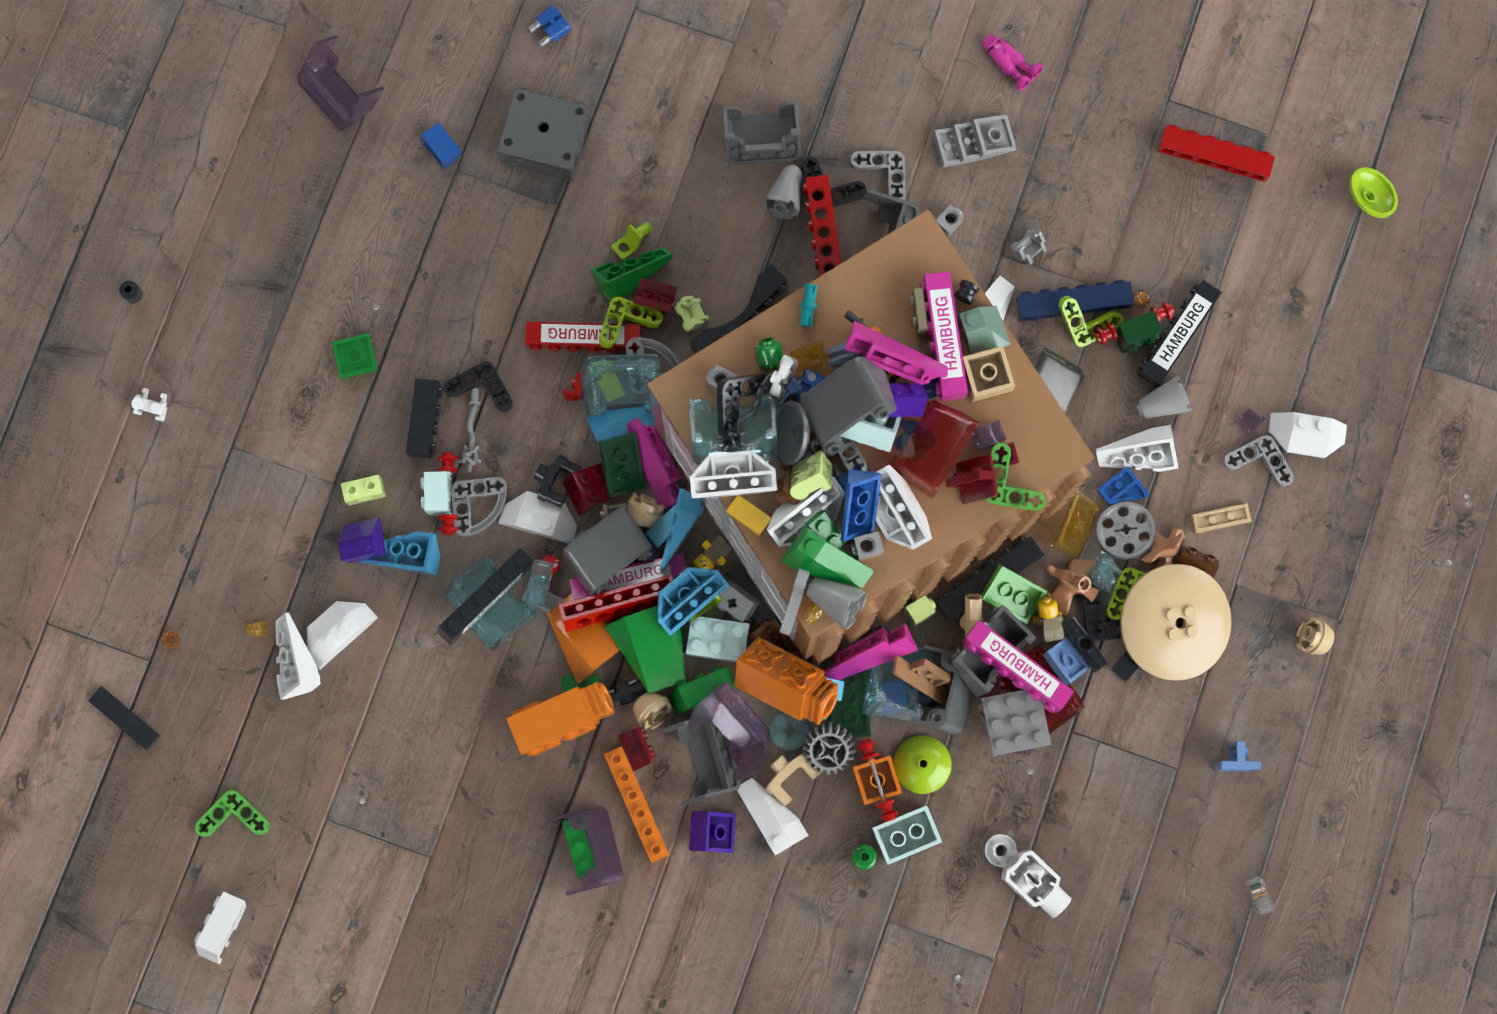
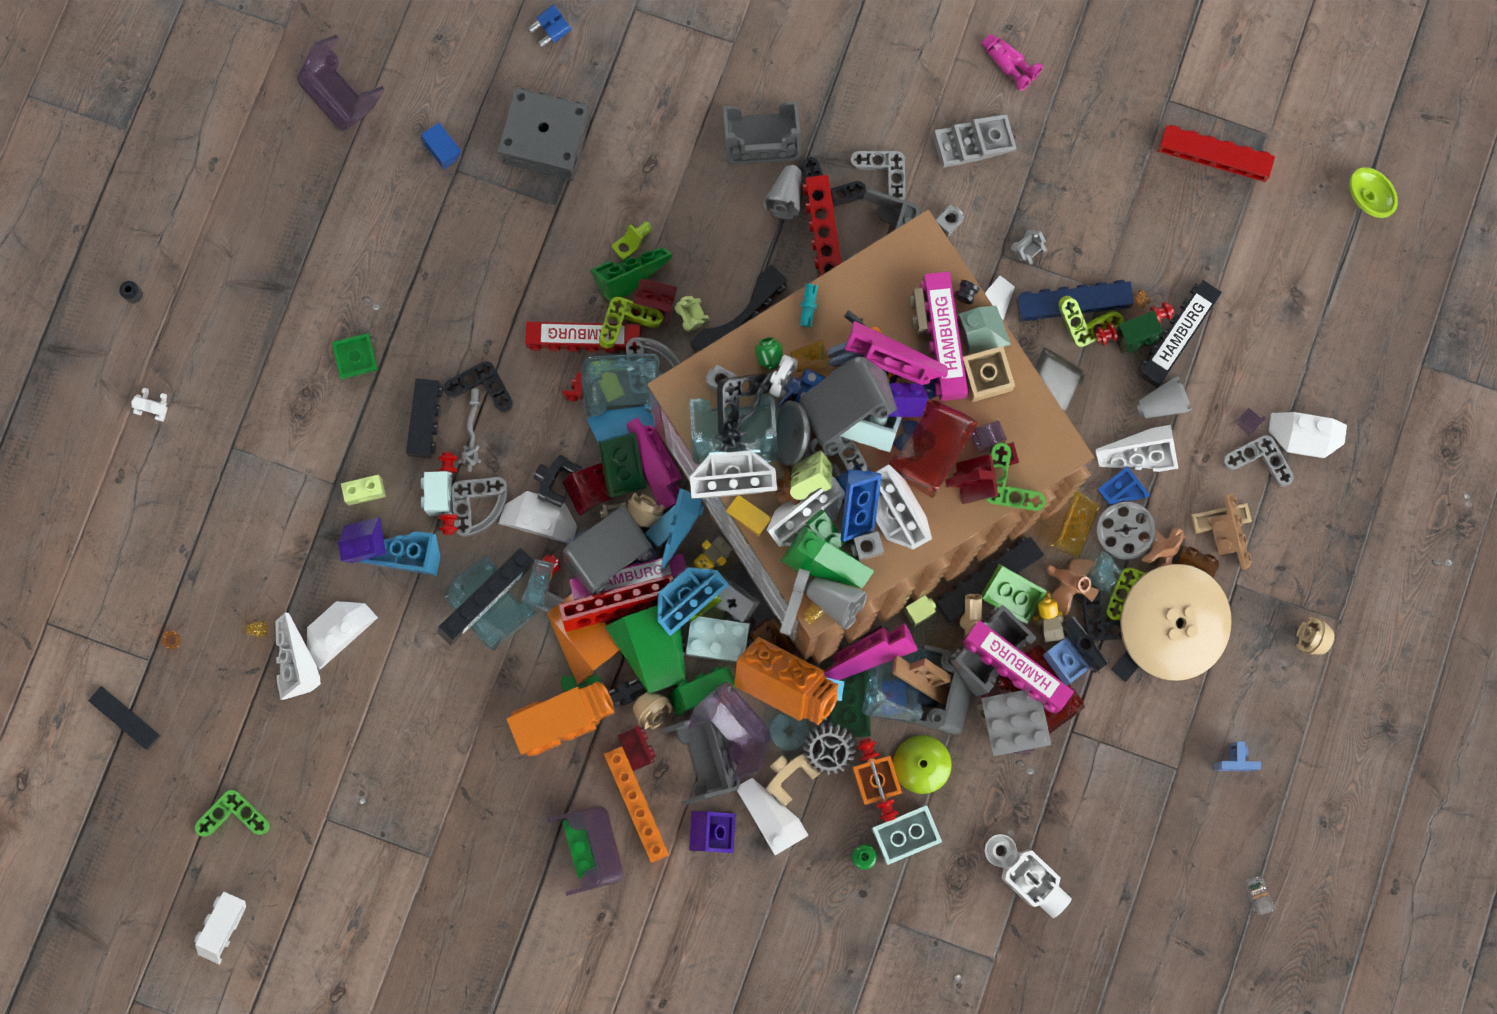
none -> medium nougat bracket [1210,492,1252,570]

